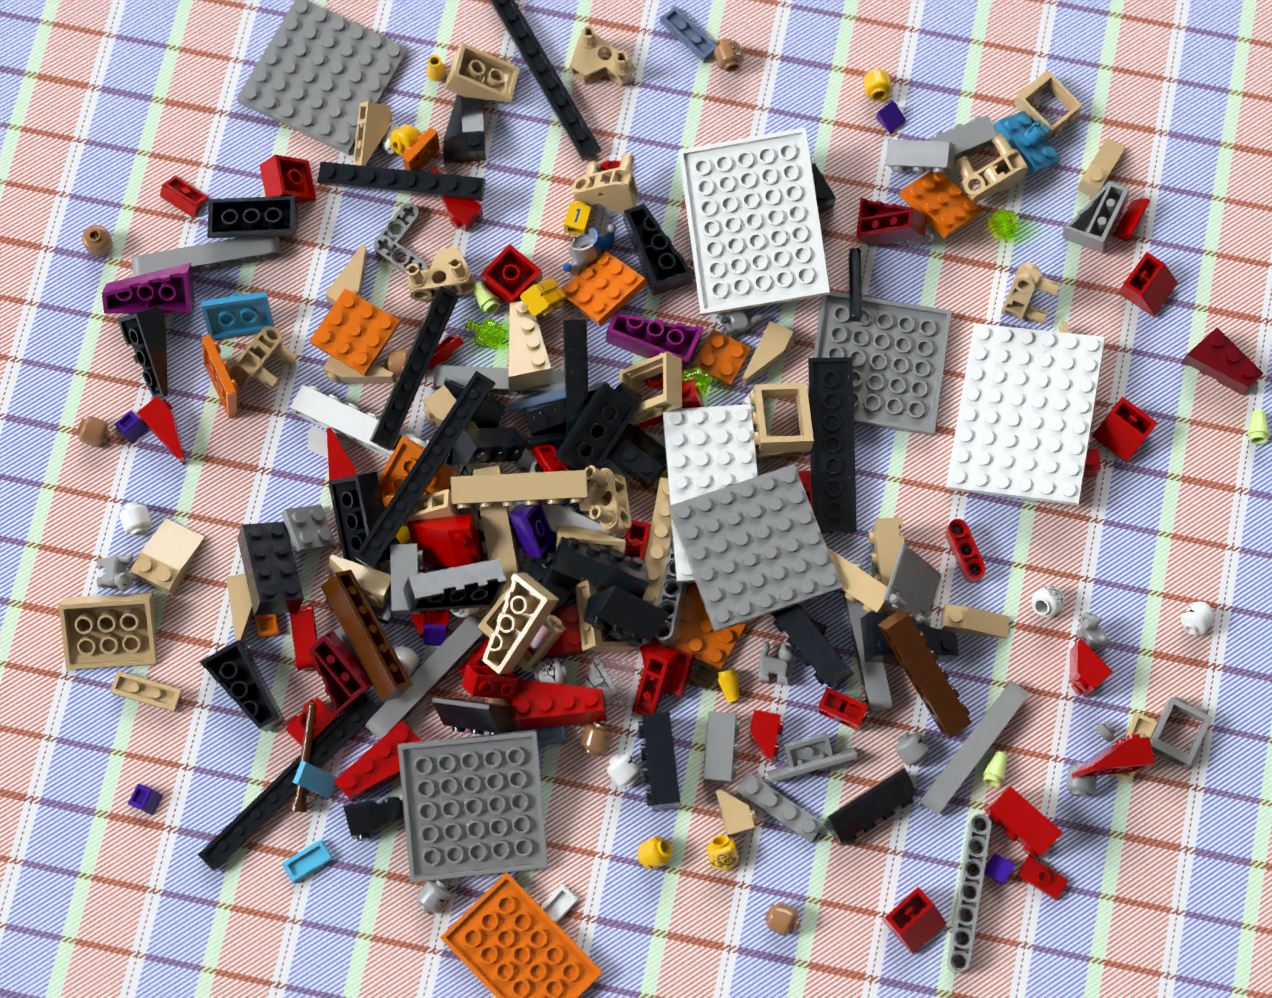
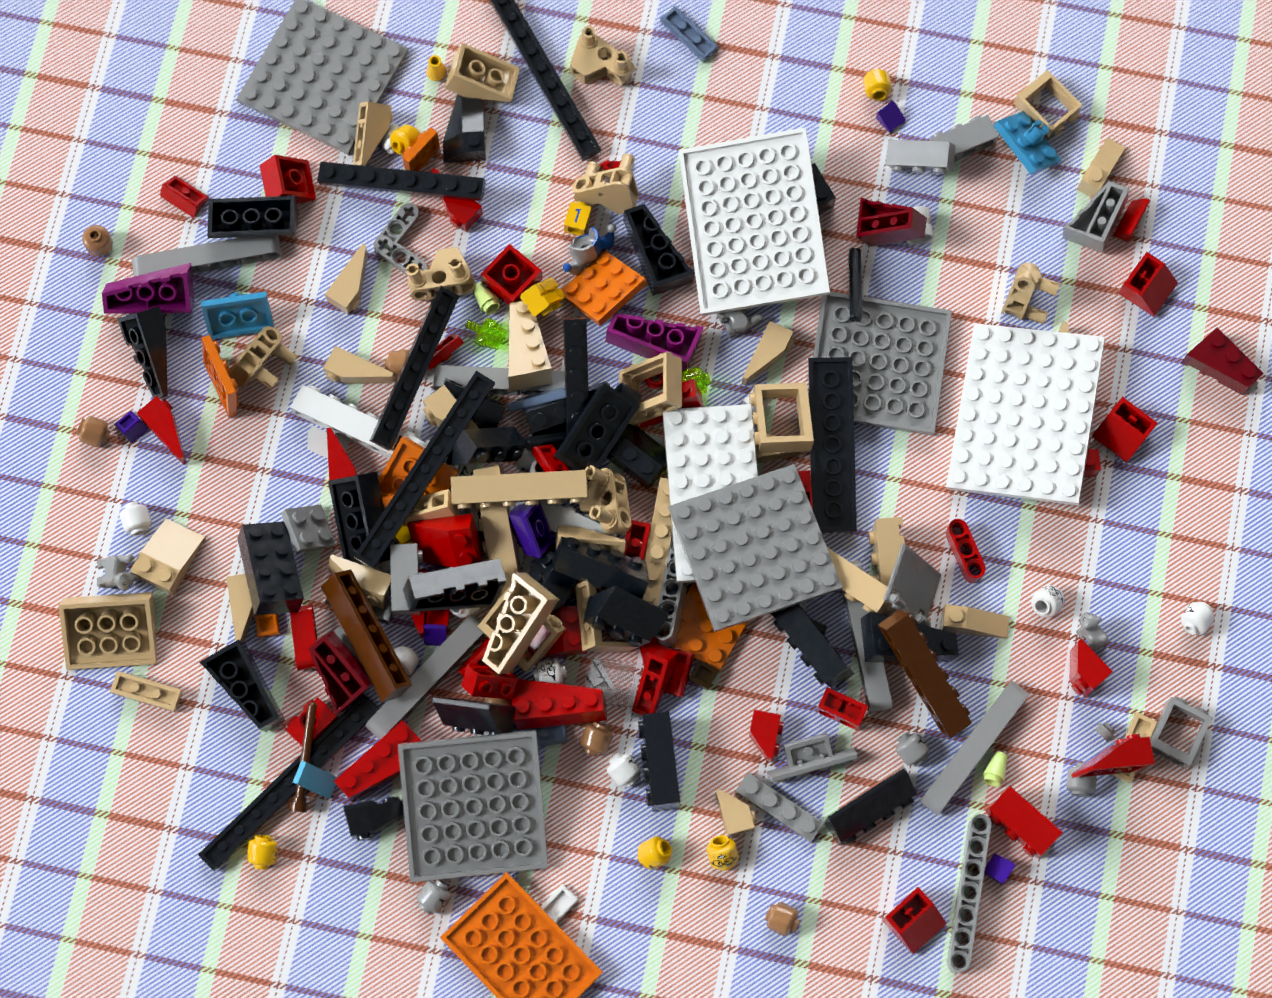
dark purple slope [128,783,163,815] -> none
medium azure tile [281,839,333,884] -> none
orange plate [309,288,401,376] -> none
orange plate [692,329,751,387] -> none
light grey brick [703,711,740,784] -> none
medium nougat head [714,39,744,72] -> none
yellow cone [717,669,740,703] -> none
light grey animal [759,641,797,685] -> none
orange plate [899,170,982,239] -> none
tan piece [955,134,1028,202] -> none
clear neon green head [987,208,1020,242] -> none
red plate [1016,855,1068,900] -> none
yellowish green cone [1248,410,1270,444] -> none
none -> yellow head [247,835,278,870]

